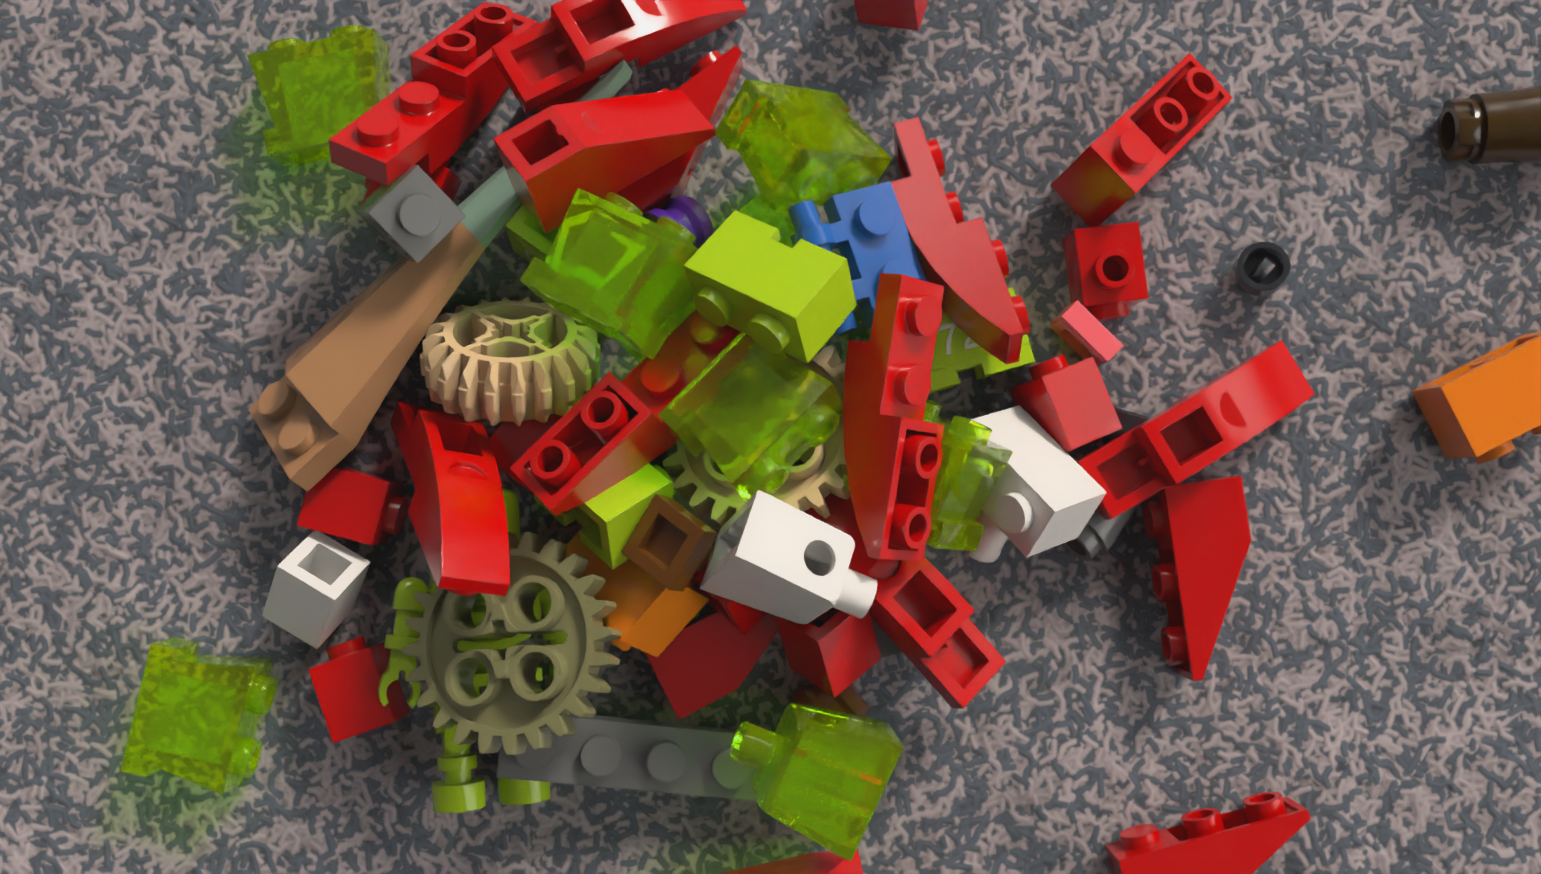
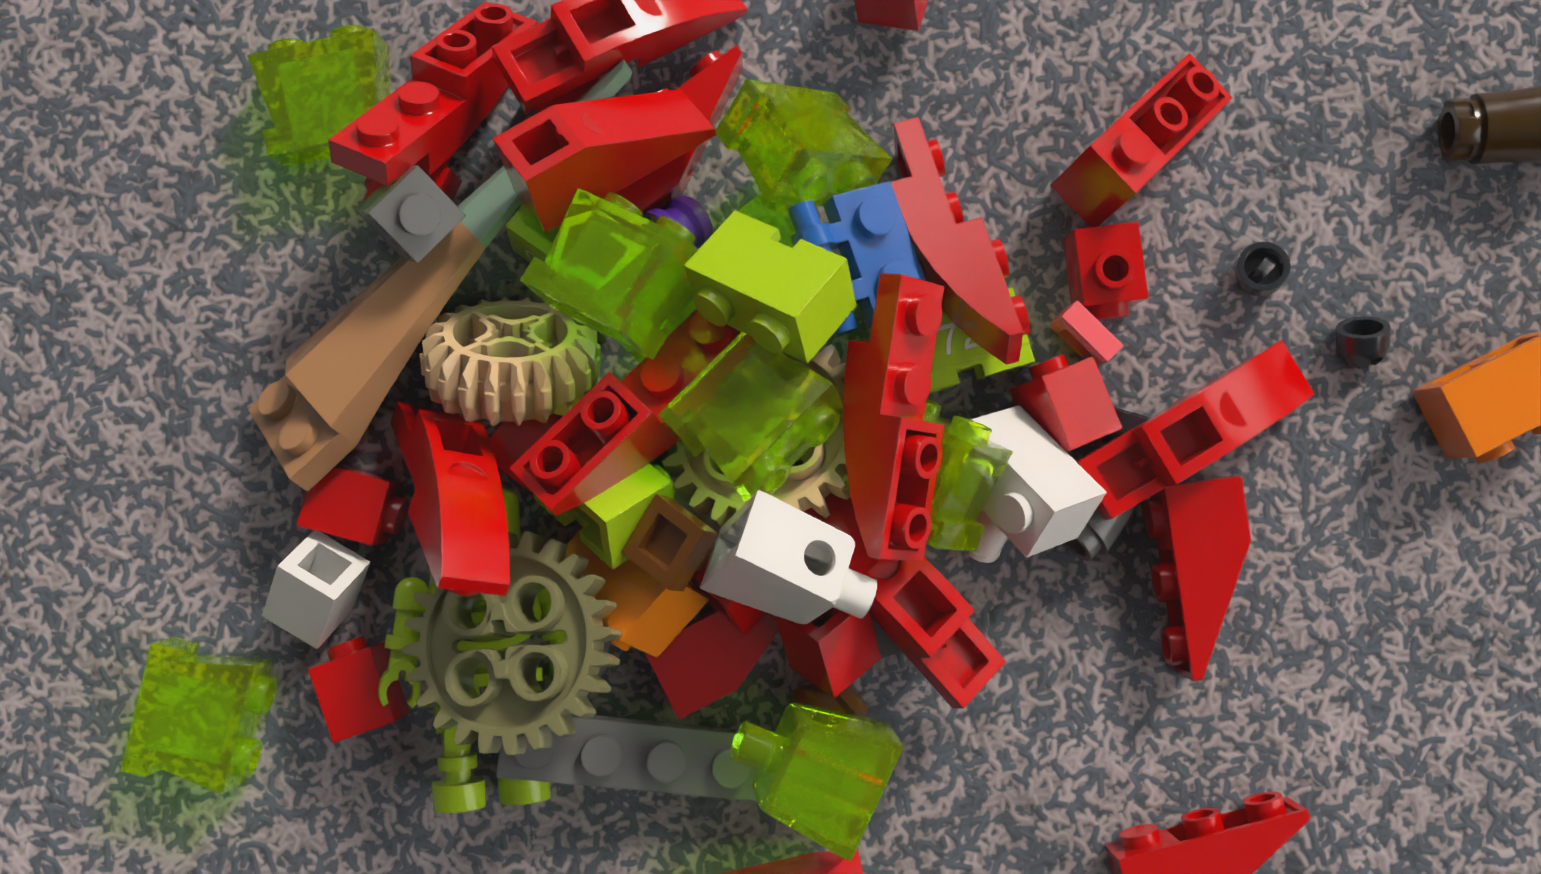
none -> black hinge [1336,316,1391,369]

